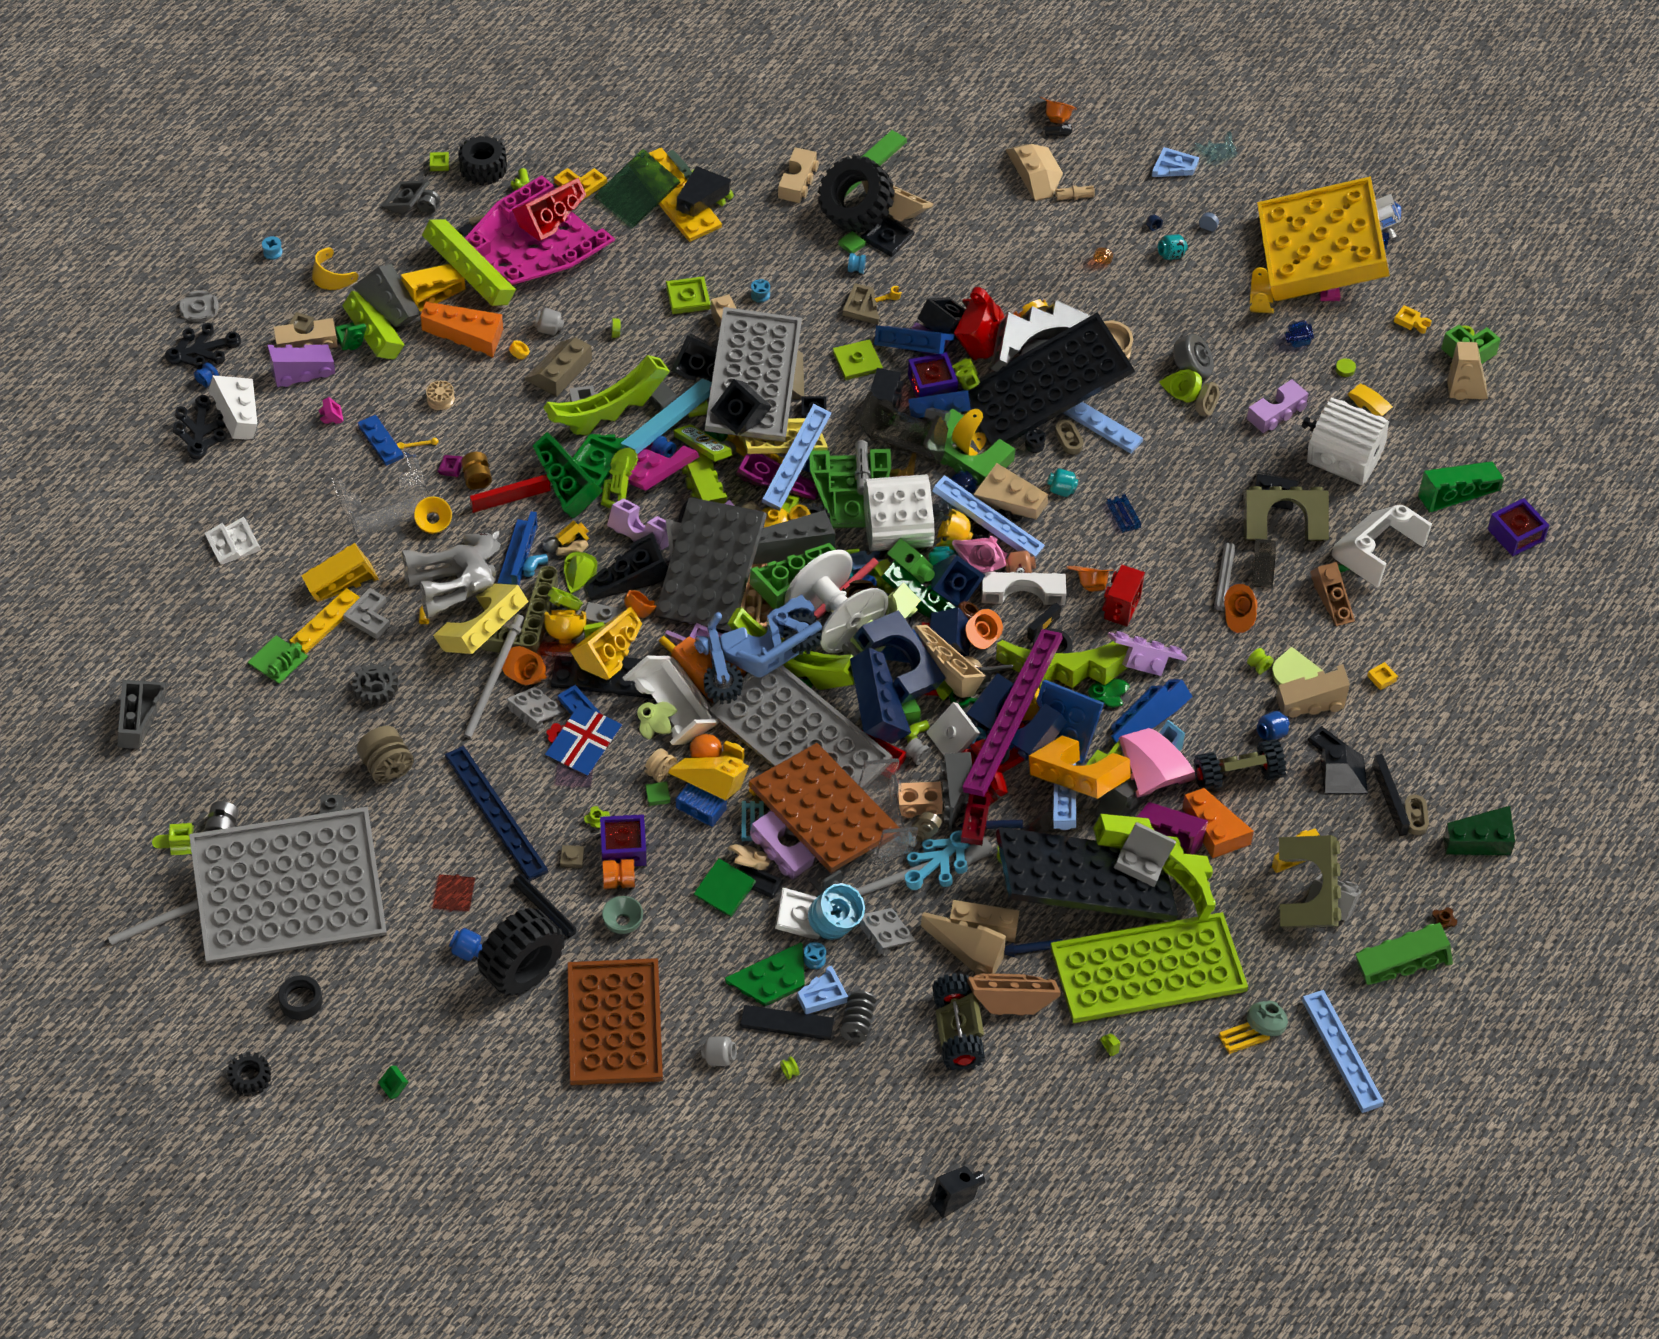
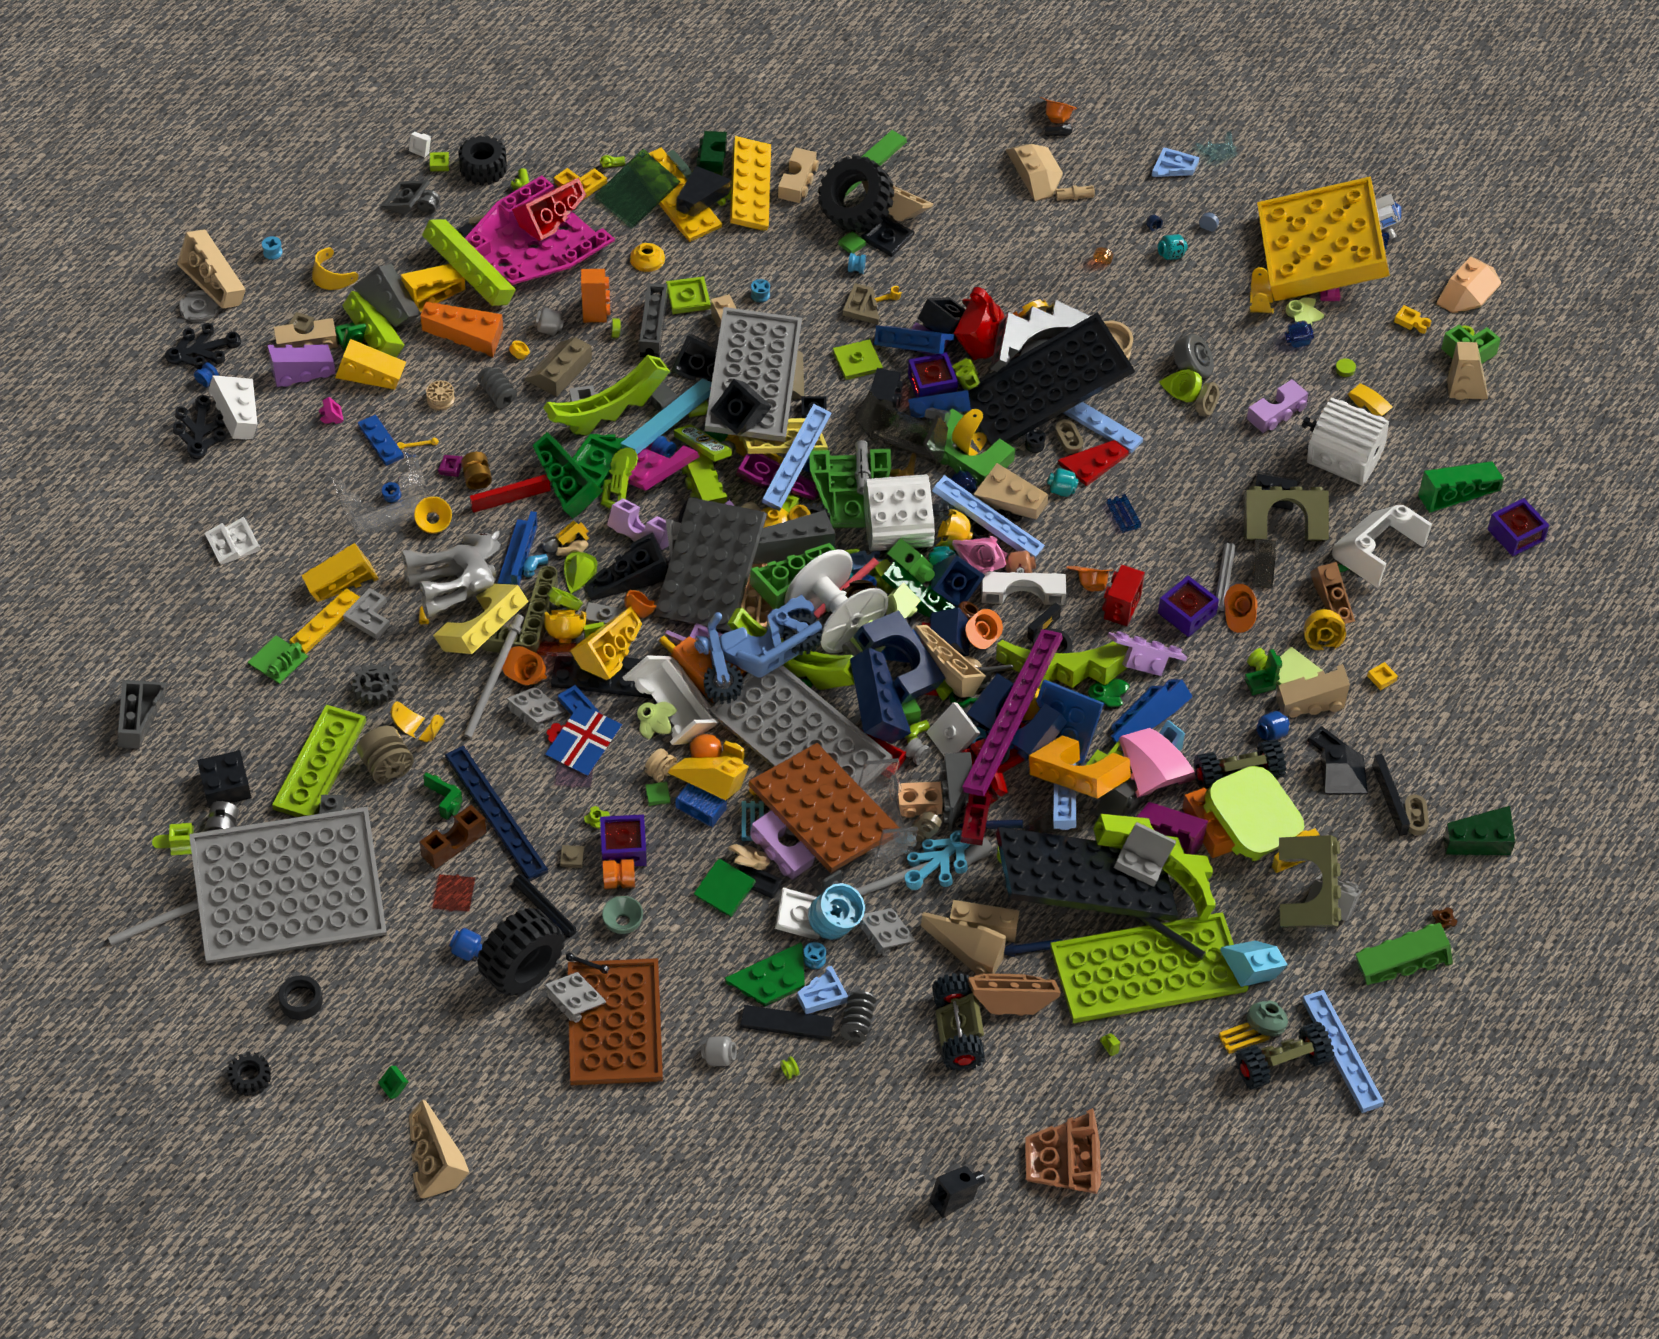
none -> tan wedge [177,229,246,309]
none -> black brick [197,750,251,808]
none -> lime plate [272,705,366,817]
none -> yellow wedge [335,339,406,390]
none -> blue bush [382,482,401,503]
none -> yellow piece [390,701,445,742]
none -> white tile [409,132,431,158]
none -> tan wedge [409,1100,469,1199]
none -> reddish brown arch [419,805,487,870]
none -> green bracket [423,772,463,820]
none -> dark grey piece [477,367,517,409]
none -> light grey hinge [544,972,606,1023]
none -> black hinge [566,952,609,974]
none -> orange wedge [581,269,611,323]
none -> lime arm [600,155,626,168]
none -> yellow piece [630,243,665,272]
none -> dark grey piece [639,283,668,358]
none -> dark green arch [696,131,727,176]
none -> yellow plate [730,136,771,230]
none -> nougat wedge [1025,1108,1101,1194]
none -> red wing [1058,440,1129,486]
none -> black bar [1135,916,1206,960]
none -> dark purple piece [1158,575,1219,637]
none -> tile [1203,766,1304,861]
none -> medium azure slope [1220,941,1287,987]
none -> black plate [1235,1022,1334,1090]
none -> green bracket [1244,649,1282,696]
none -> yellowish green plate [1285,298,1324,328]
none -> yellow cylinder [1303,609,1346,650]
none -> light nougat wedge [1436,256,1501,313]

